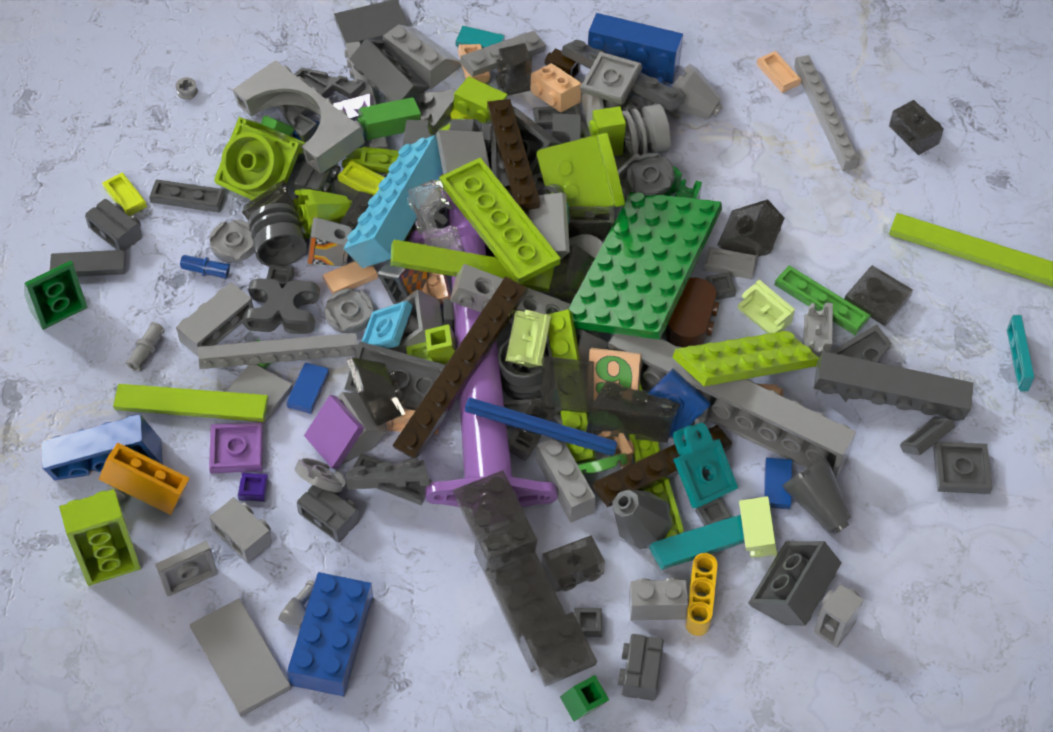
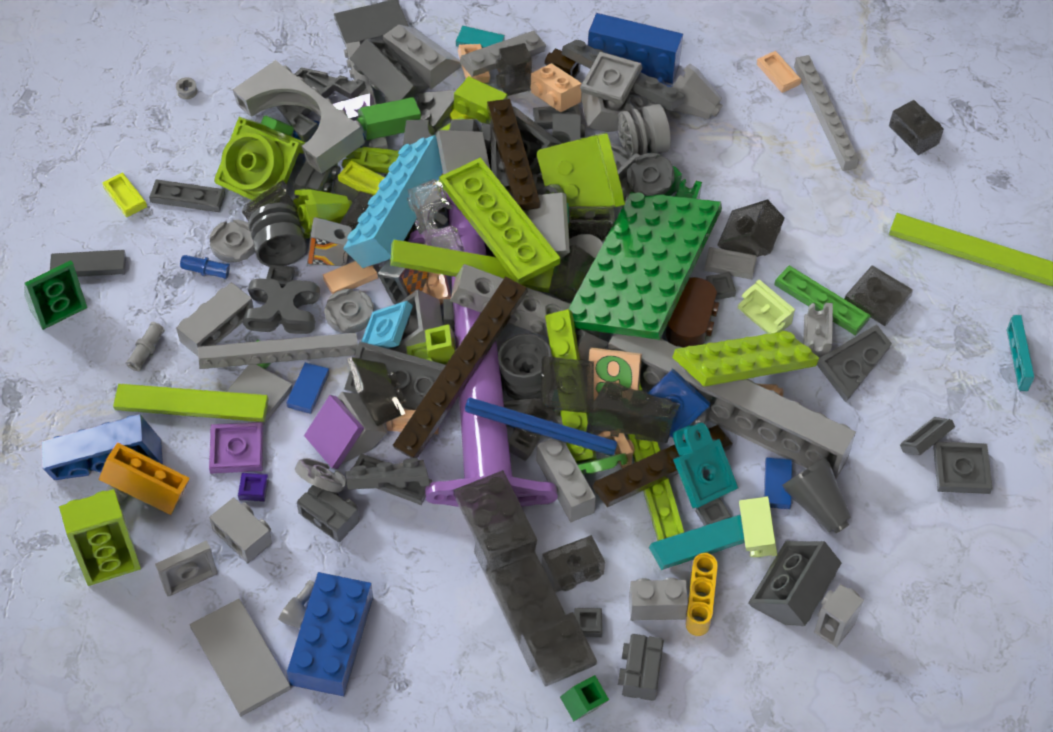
dark grey brick [85,199,142,251] -> none
yellowish green hinge [505,310,551,368] -> none
lime brick [588,106,626,156] -> none
dark grey cone [612,490,673,549] -> none
dark grey brick [813,351,974,421] -> none

